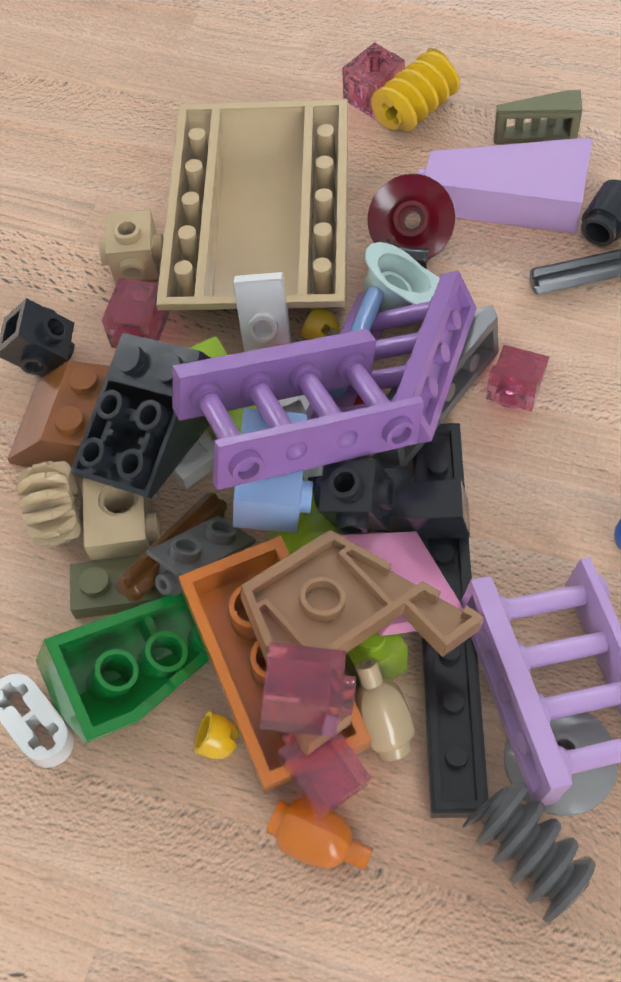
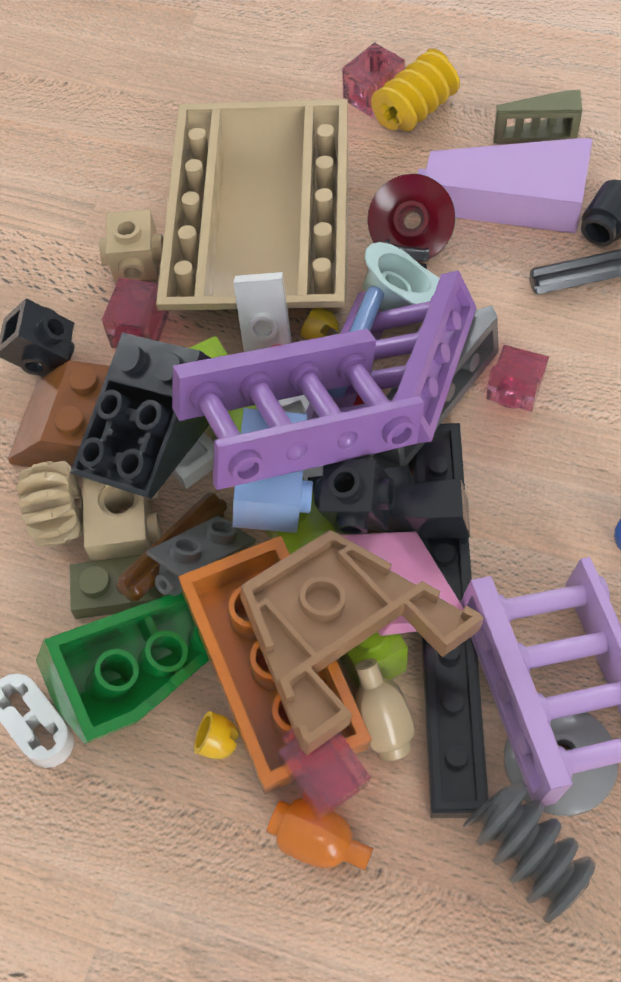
clear pink brick [260,642,356,737] -> none

